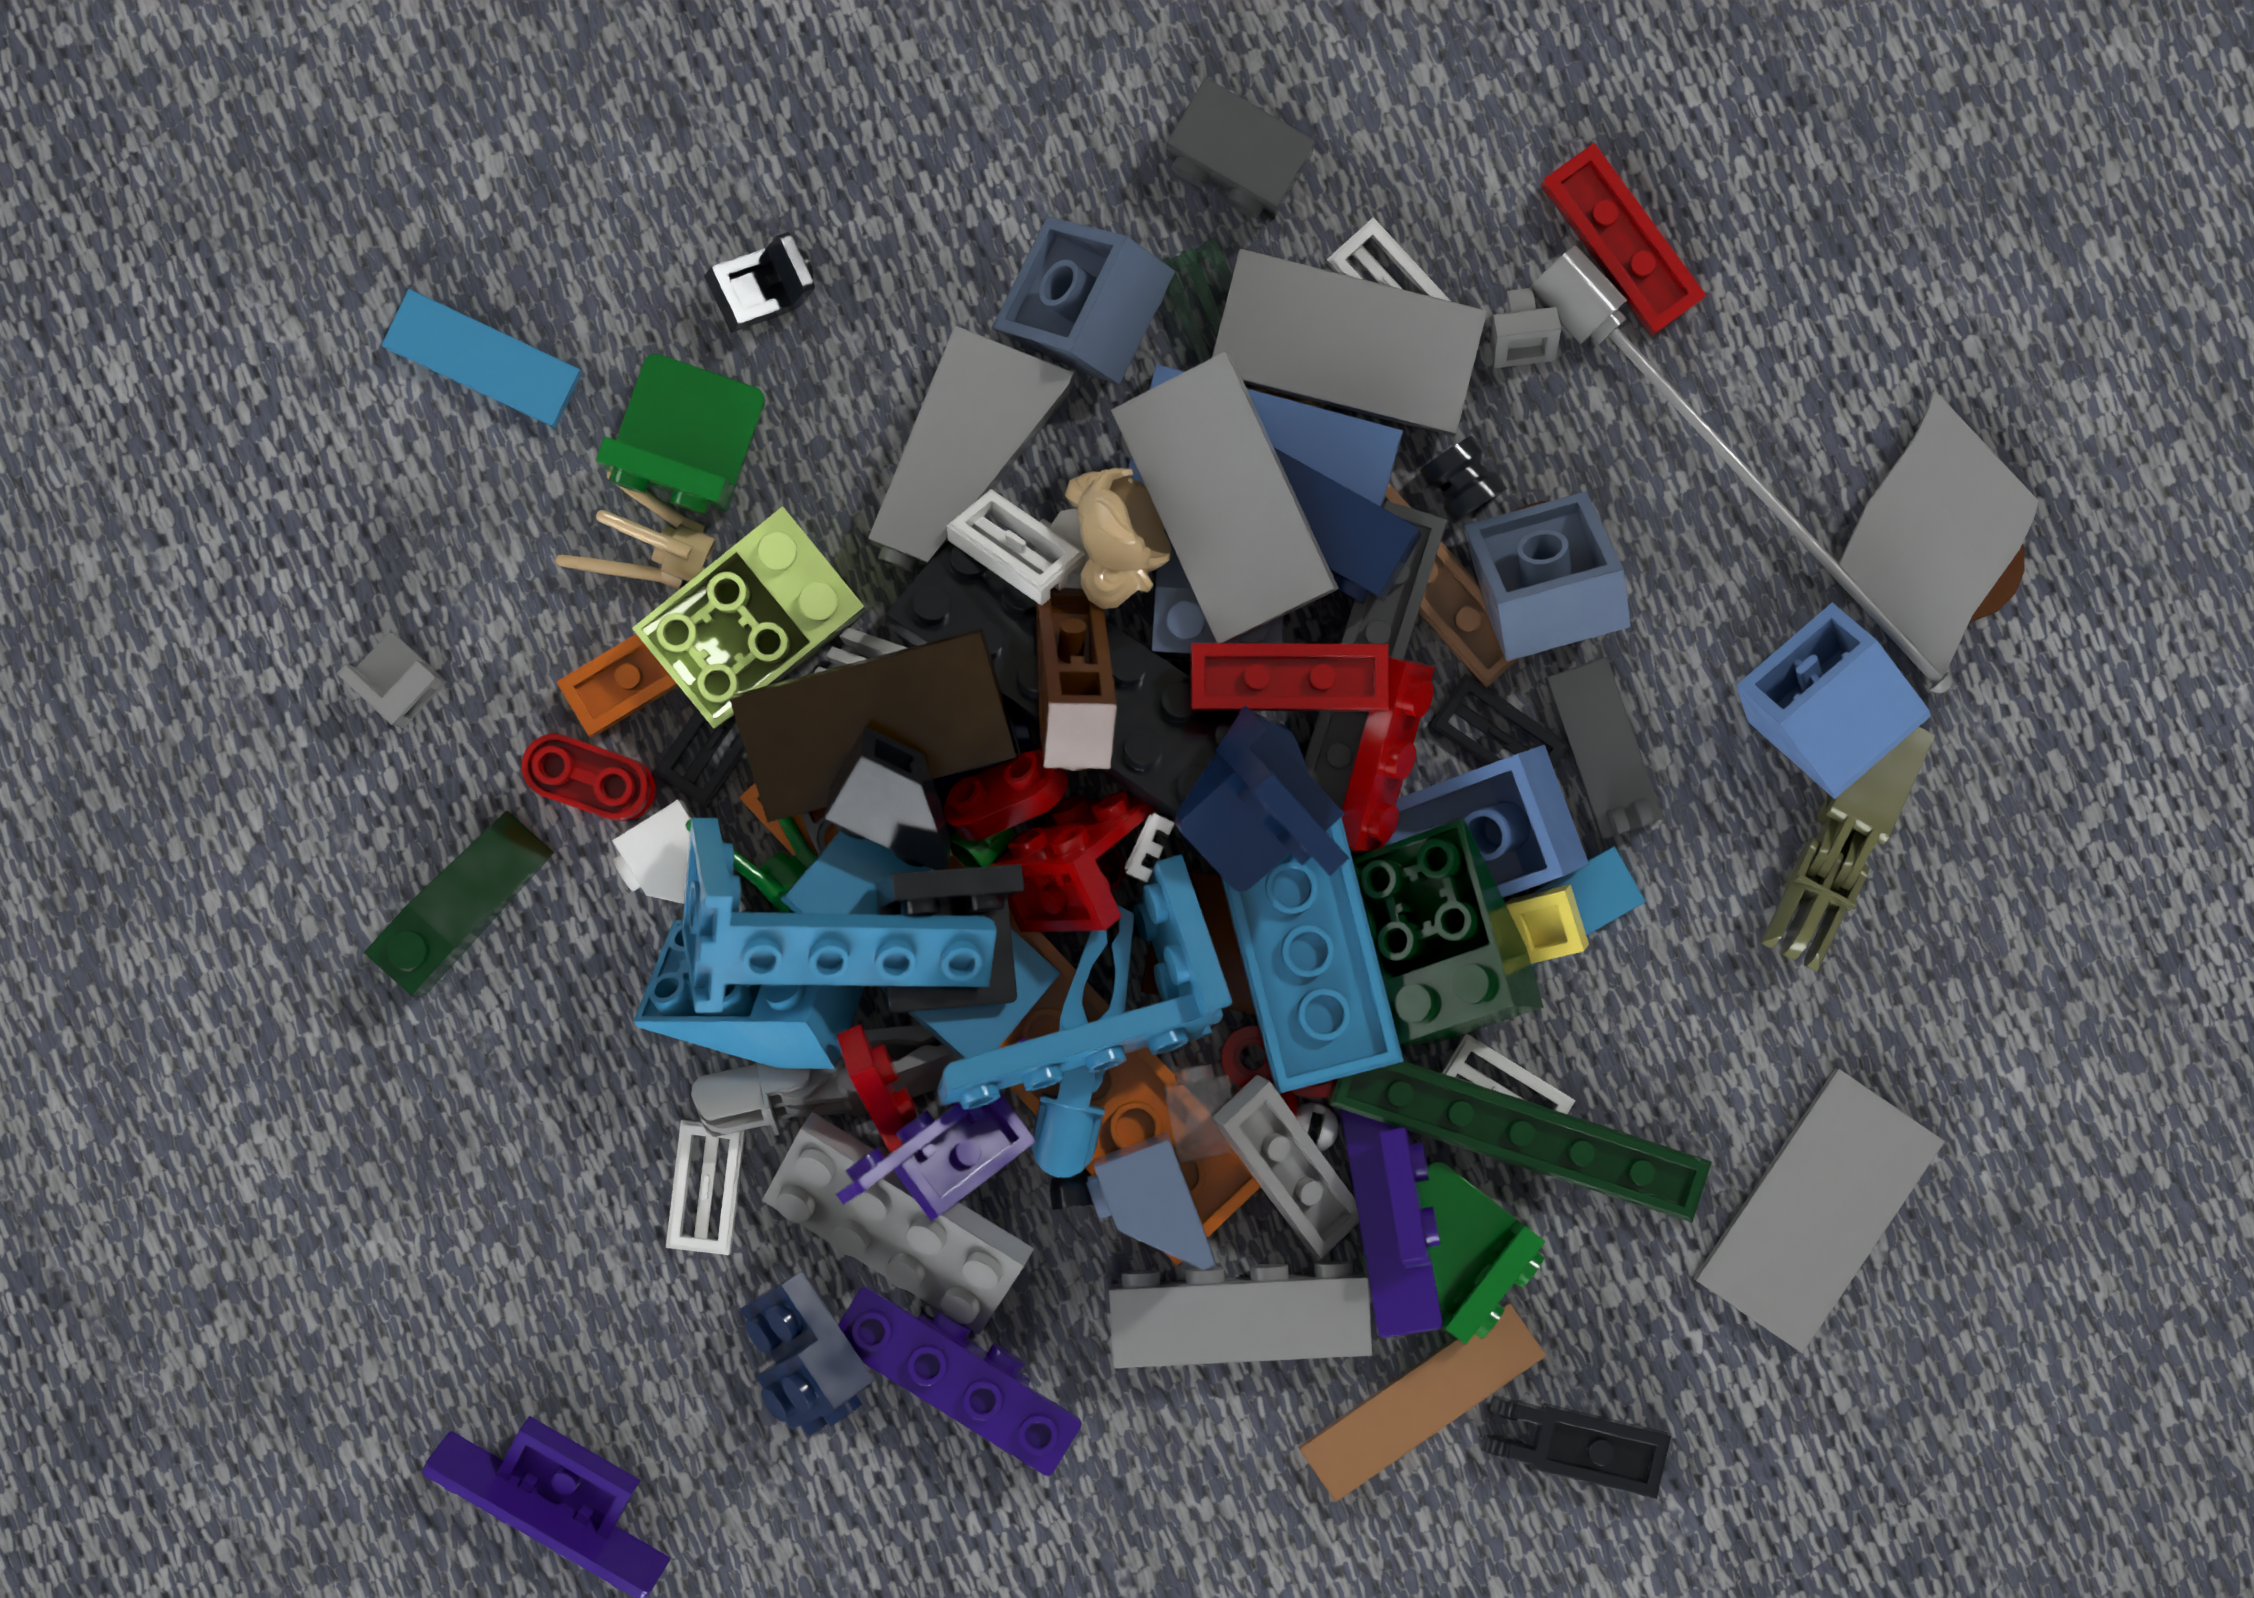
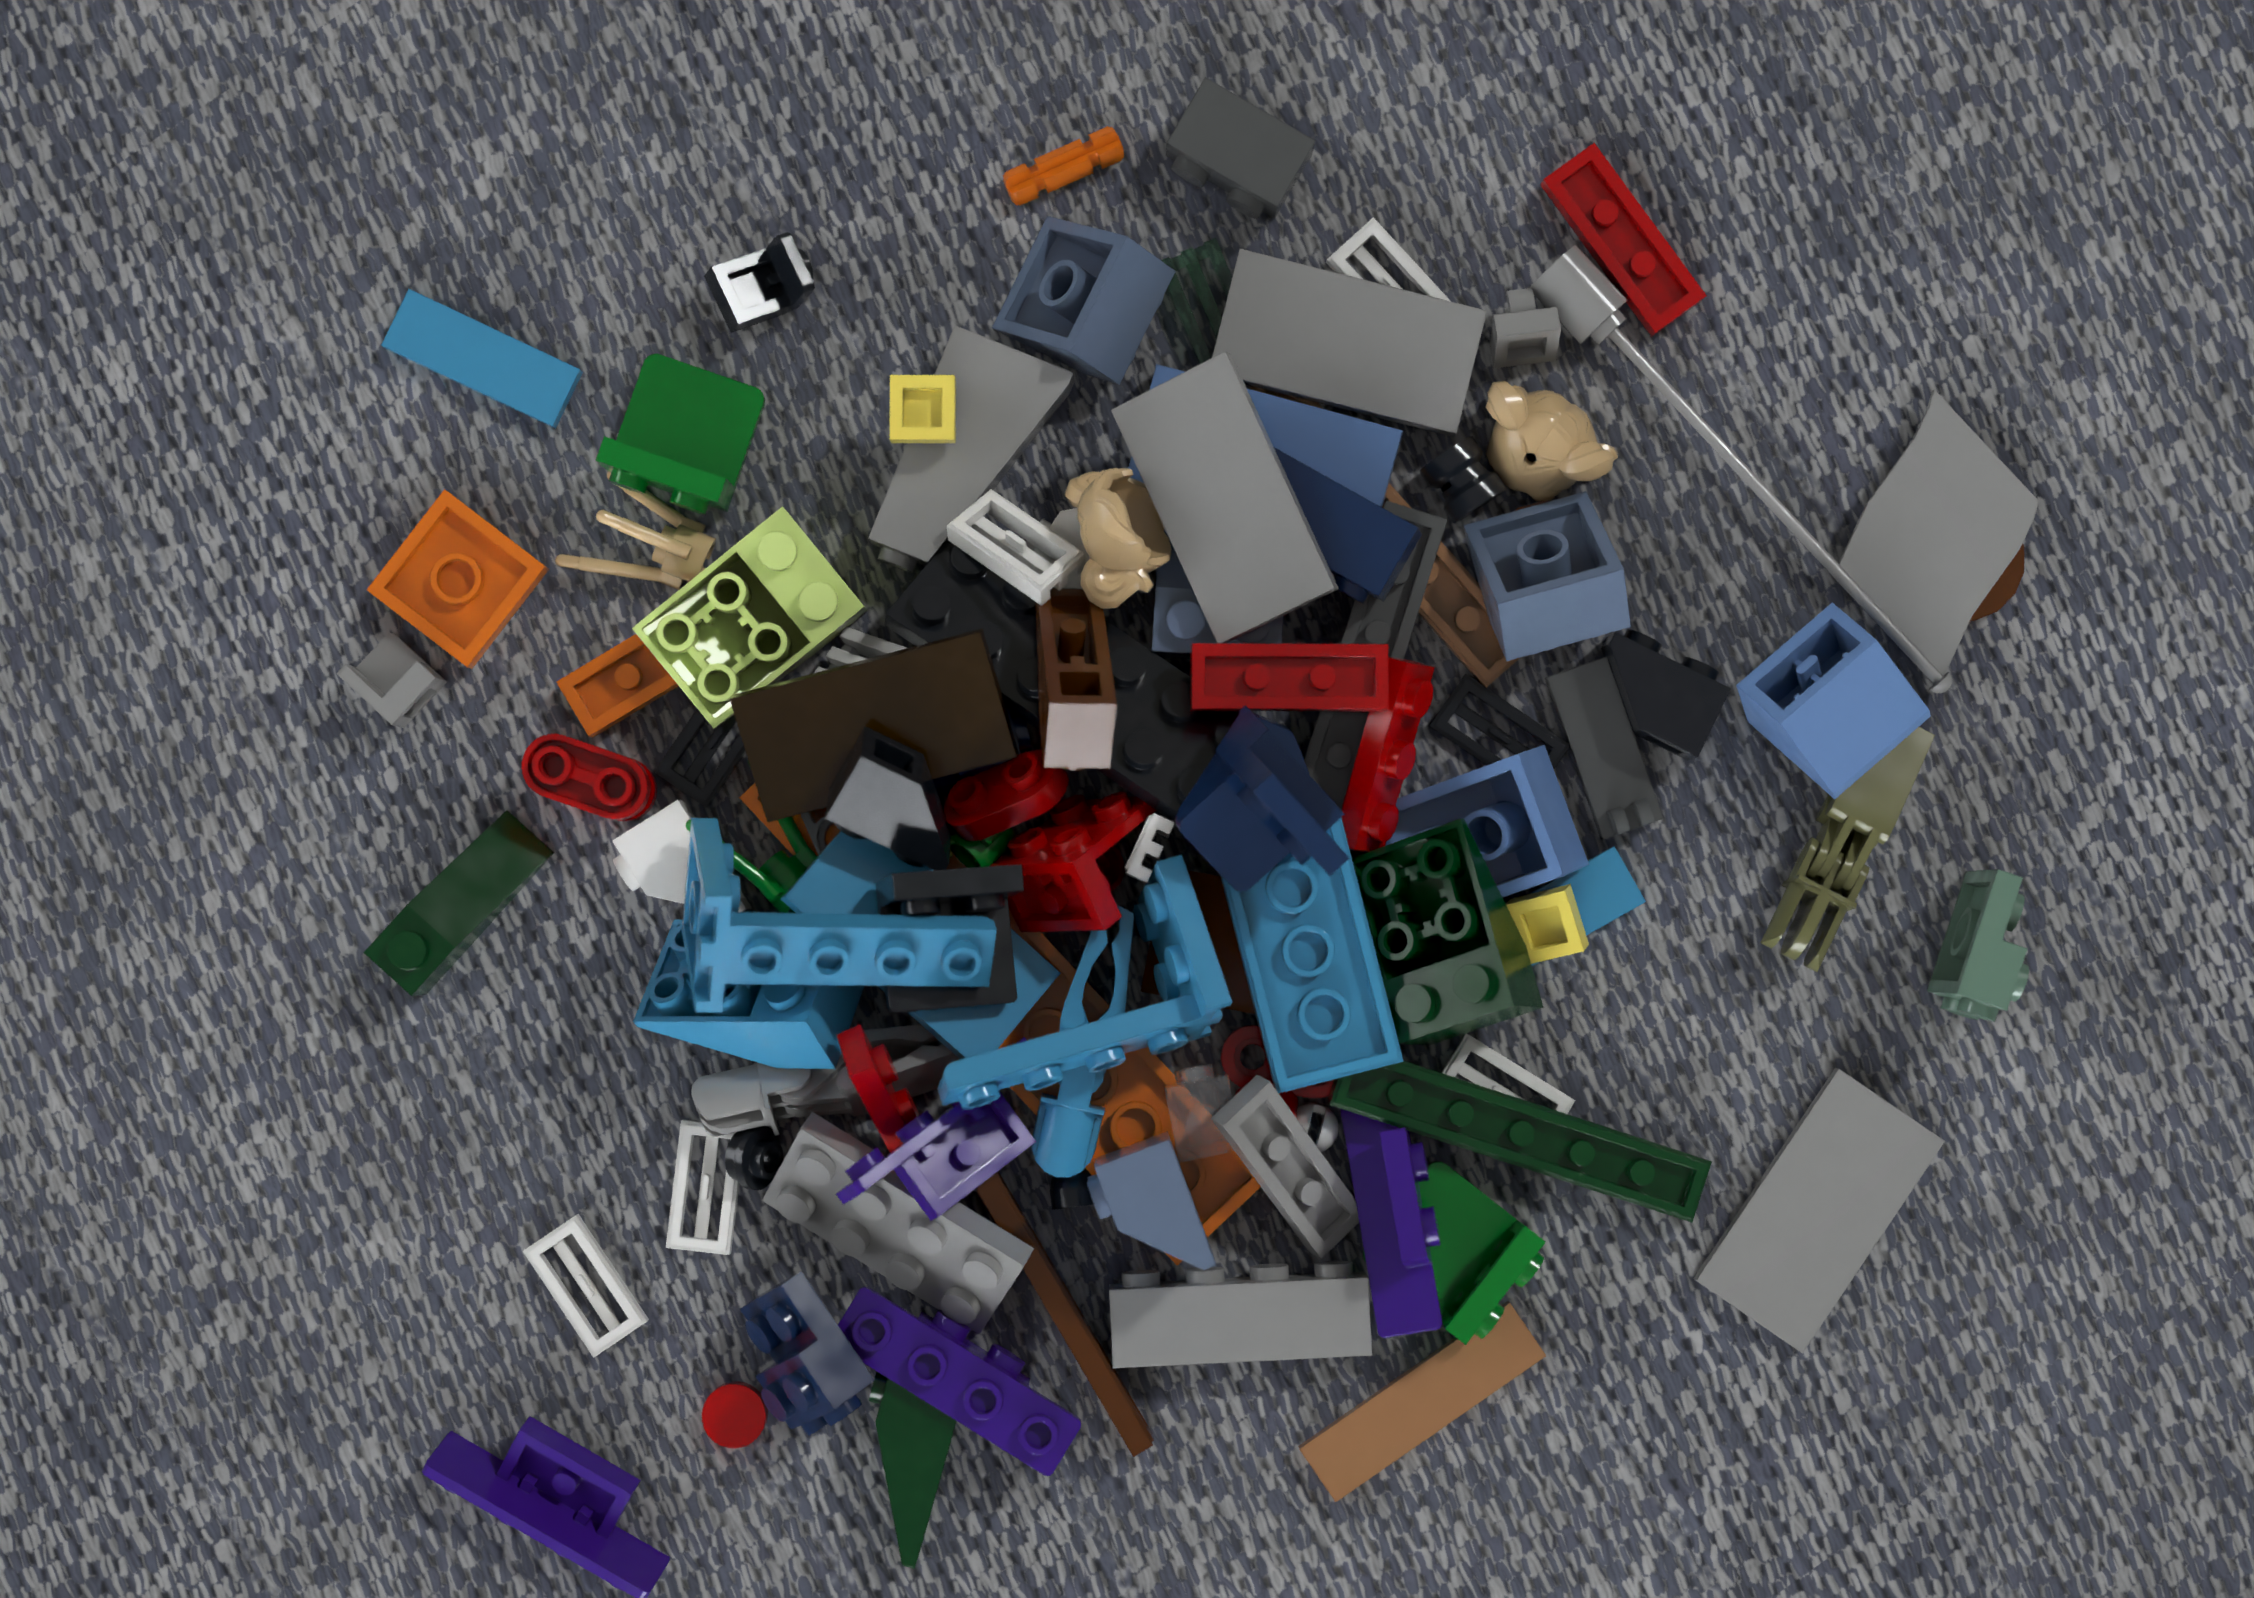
black hinge [1481,1396,1671,1499] -> none
none -> orange plate [367,489,549,669]
none -> white tile [523,1214,649,1358]
none -> red tile [702,1381,768,1448]
none -> black plate [725,1126,783,1190]
none -> dark green slope [869,1372,957,1569]
none -> light yellow plate [890,375,956,443]
none -> reddish brown tile [976,1171,1154,1457]
none -> orange axle [1003,126,1124,206]
none -> tan hair [1486,381,1618,501]
none -> black slope [1601,629,1731,760]
none -> sand green plate [1927,869,2029,1022]

